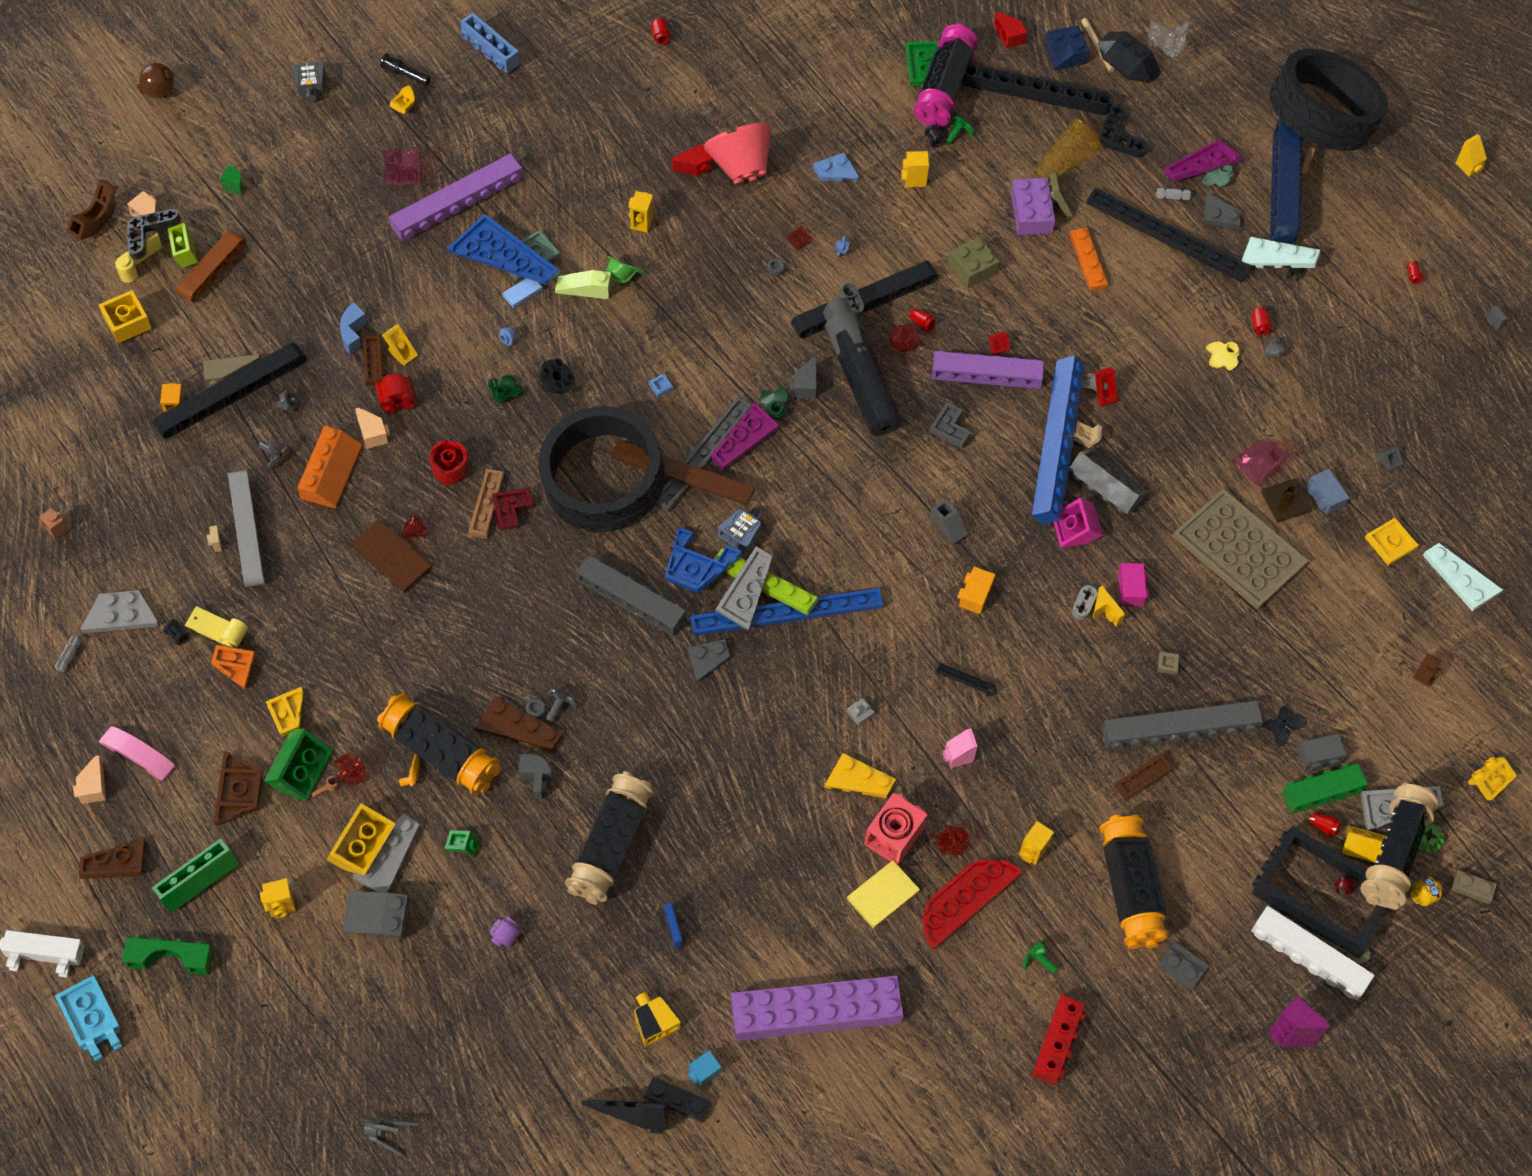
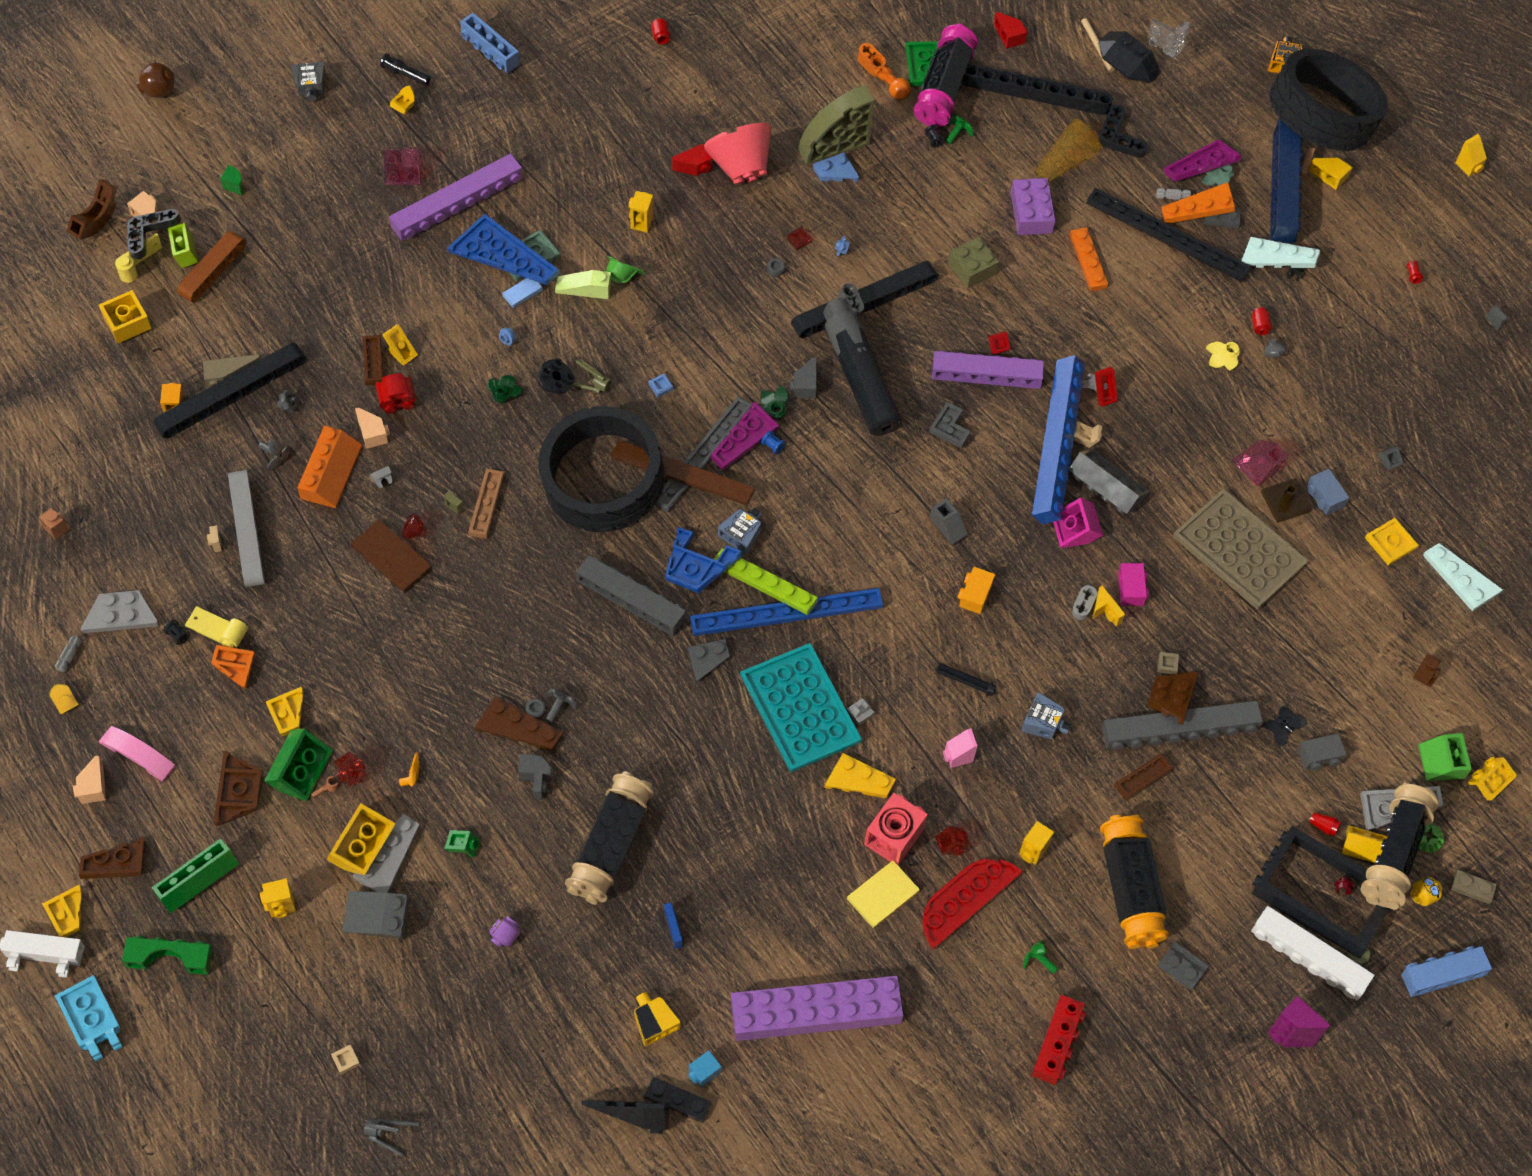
medium blue brick [340,302,367,355] -> none
brick [377,693,501,796] -> none
red brick [430,440,469,485] -> none
dark red plate [491,488,533,531] -> none
light grey wing [715,546,772,631] -> none
clear red brick [890,323,919,353] -> none
yellow brick [901,151,929,187] -> none
red cone [909,308,936,331] -> none
dark blue slope [1044,25,1089,70] -> none
olive wing [1049,173,1073,219] -> none
green brick [1282,764,1368,815] -> none
none -> yellow wing [42,885,82,938]
none -> yellow plate [49,684,79,714]
none -> tan plate [331,1044,360,1074]
none -> light grey tile [369,466,392,488]
none -> olive tile [444,491,464,515]
none -> olive plant [573,359,611,394]
none -> teal plate [740,643,862,773]
none -> blue bush [761,431,786,455]
none -> olive brick [798,85,874,165]
none -> orange beam [857,43,911,100]
none -> torso [1021,693,1071,739]
none -> reddish brown wing [1148,671,1198,725]
none -> orange wing [1161,182,1235,224]
none -> torso [1268,36,1302,73]
none -> yellow slope [1308,158,1352,190]
none -> medium blue brick [1401,946,1492,997]
none -> bright green slope [1418,733,1472,782]

